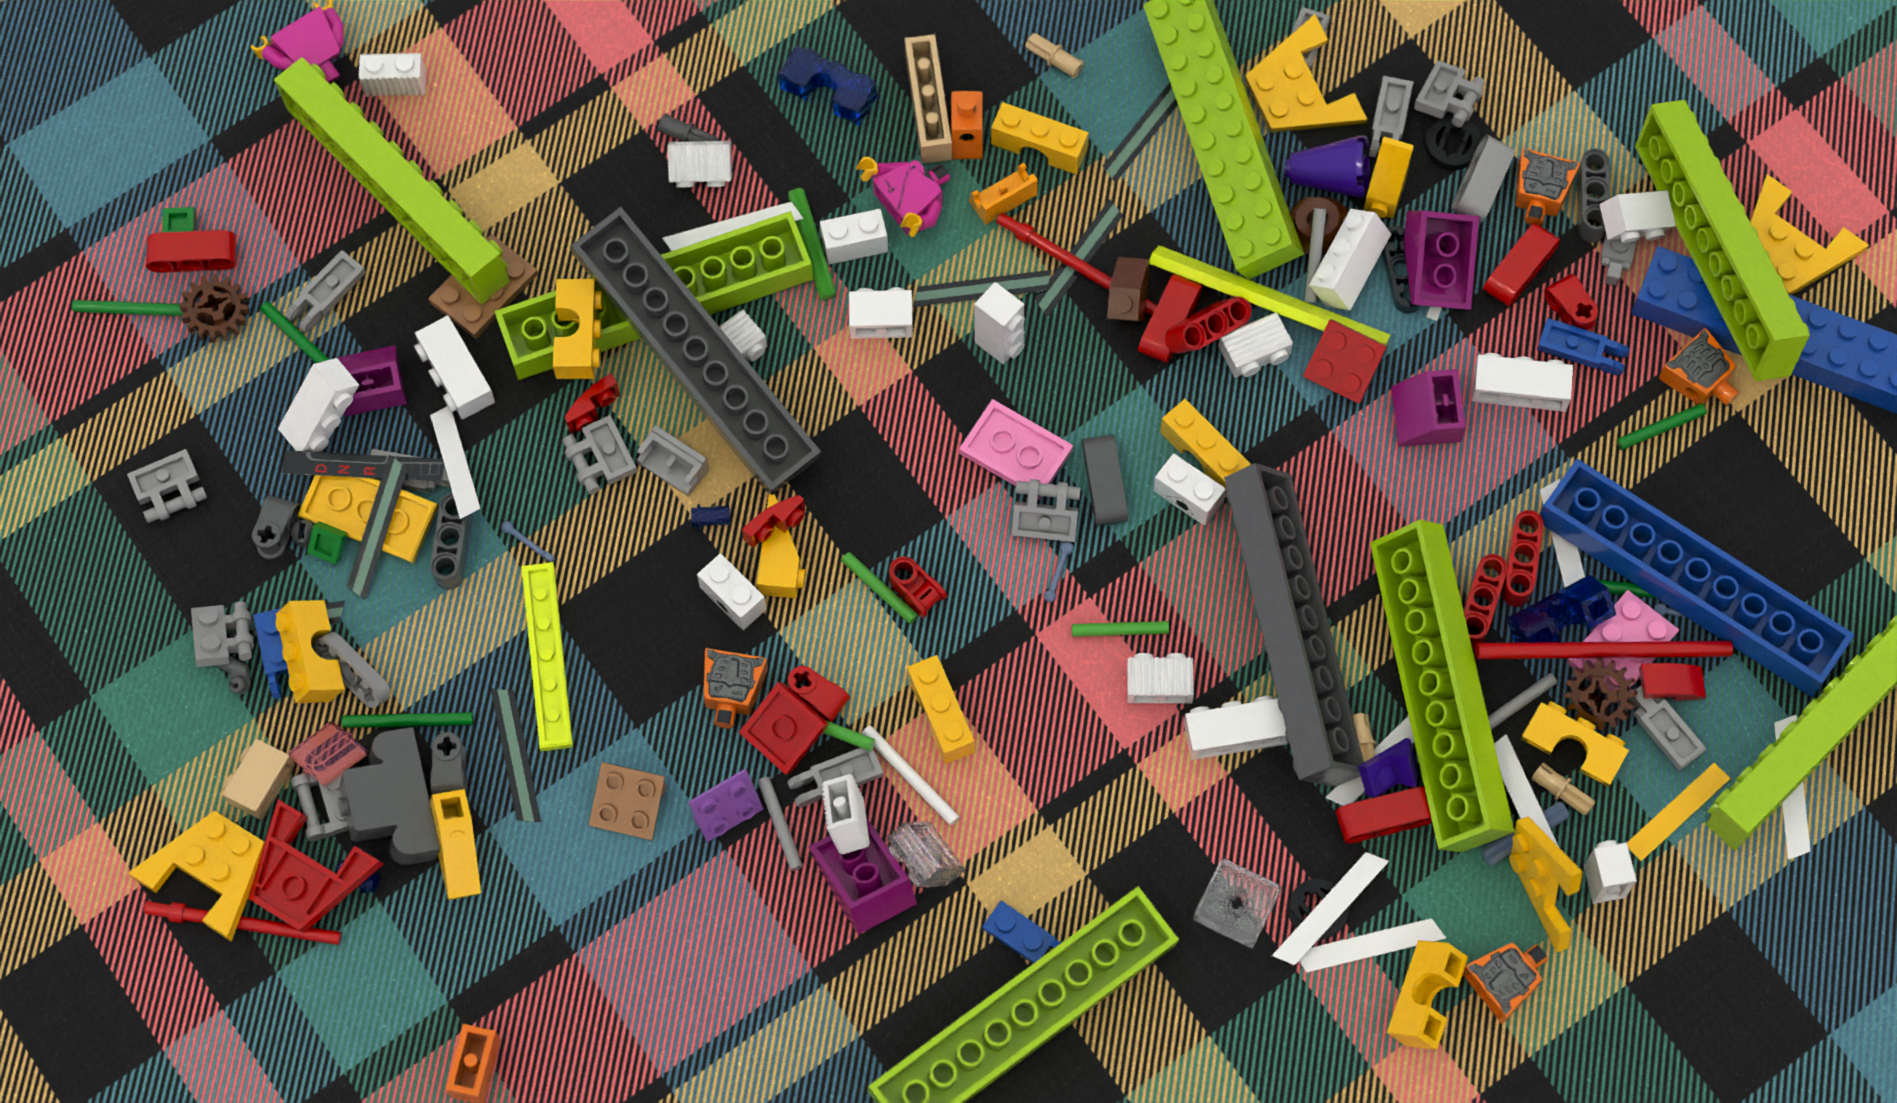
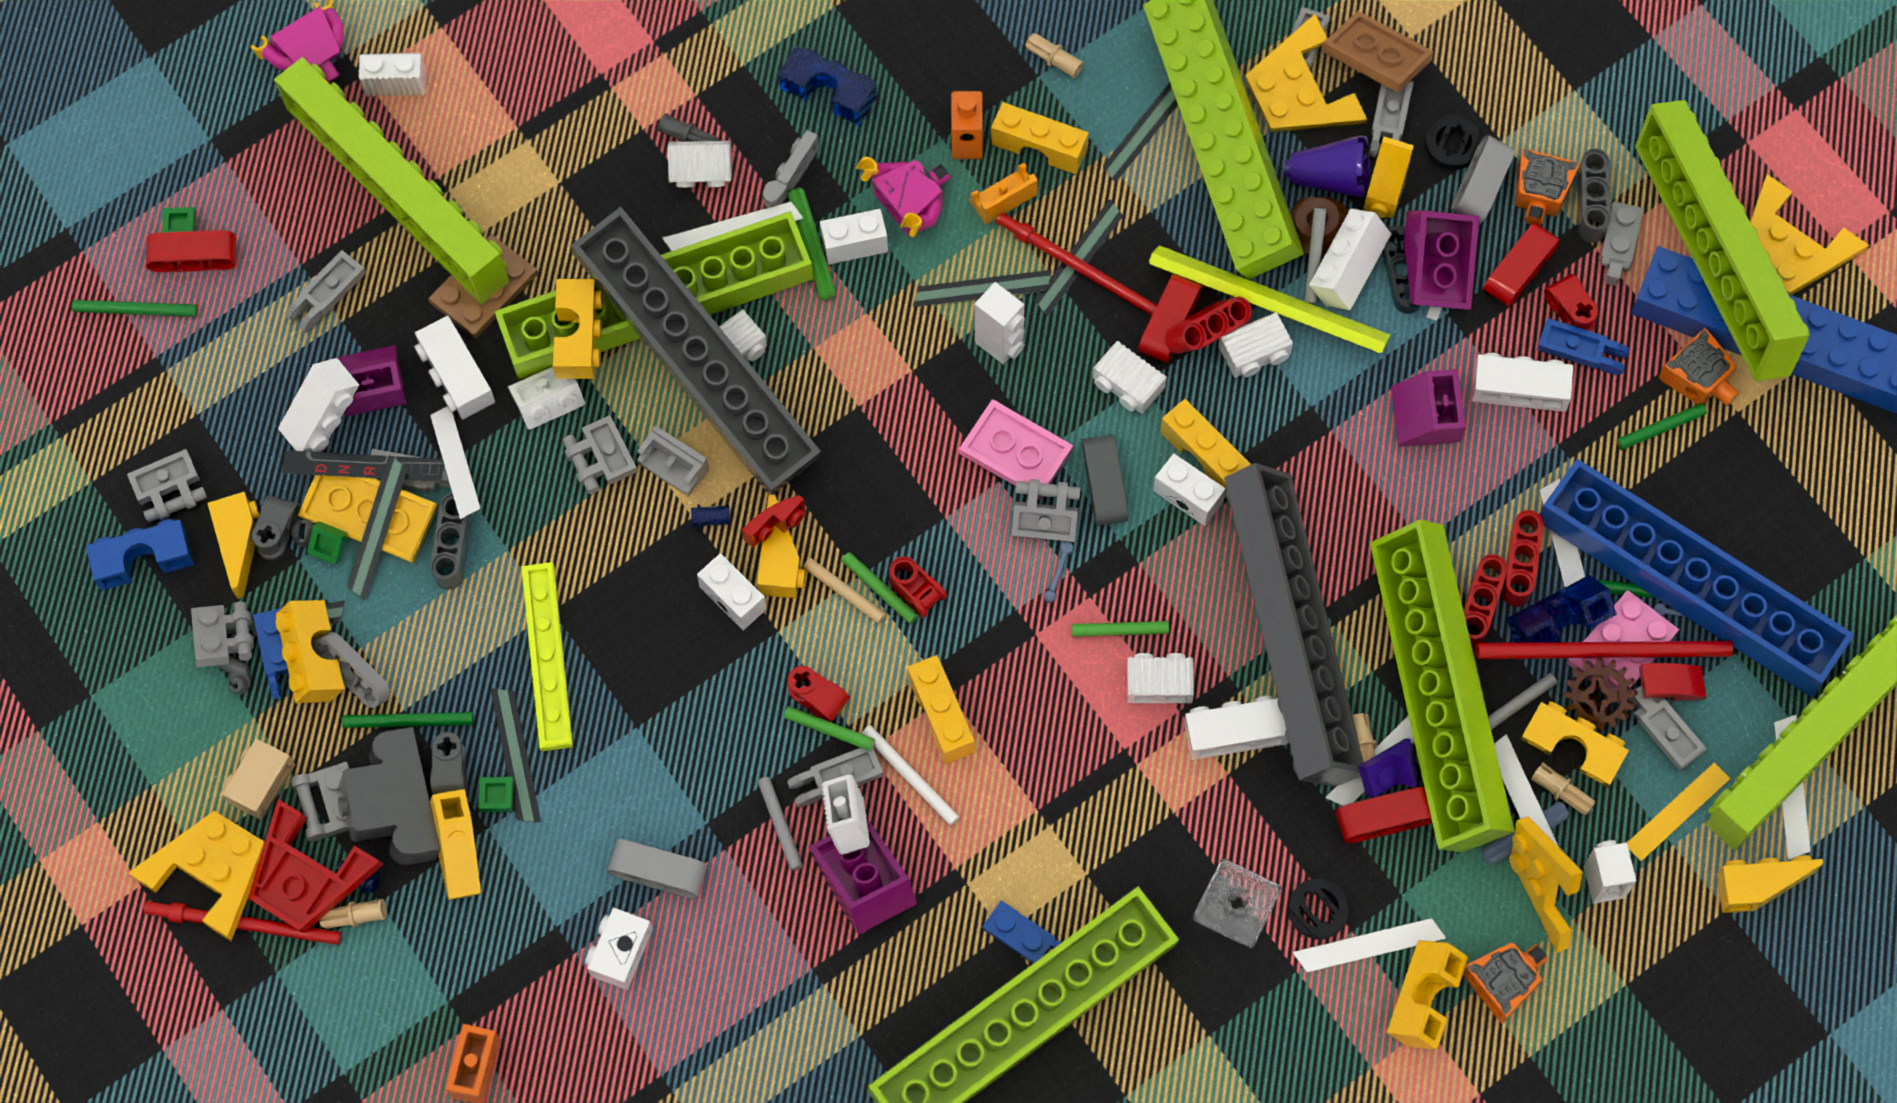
reddish brown gear [179,274,249,343] -> none
green bar [260,301,330,363] -> none
clear pink piece [288,720,368,786] -> none
sand blue hinge [501,521,555,563] -> none
red slope [565,373,620,434] -> none
medium nougat hinge [589,762,667,840] -> none
medium lavender hinge [688,769,764,842] -> none
torso [704,648,768,729] -> none
red plate [739,682,829,775] -> none
white brick [849,287,913,339] -> none
clear brick [887,821,965,888] -> none
tan brick [905,34,952,164] -> none
reddish brown slope [1107,257,1150,322] -> none
white sticker [1272,852,1389,965] -> none
red plate [1303,319,1388,404] -> none
light grey plate [1414,60,1485,127] -> none
white brick [1599,190,1676,243] -> none
none -> blue arch [86,519,195,591]
none -> yellow slope [207,492,260,599]
none -> tan axle [319,899,387,929]
none -> green plate [478,777,514,812]
none -> white bracket [508,367,585,429]
none -> white brick [585,907,653,990]
none -> light grey beam [607,839,708,899]
none -> light grey hinge [762,130,819,208]
none -> tan bar [803,558,886,624]
none -> white brick [1093,341,1166,414]
none -> medium nougat plate [1322,11,1434,93]
none -> yellow slope [1717,855,1823,913]

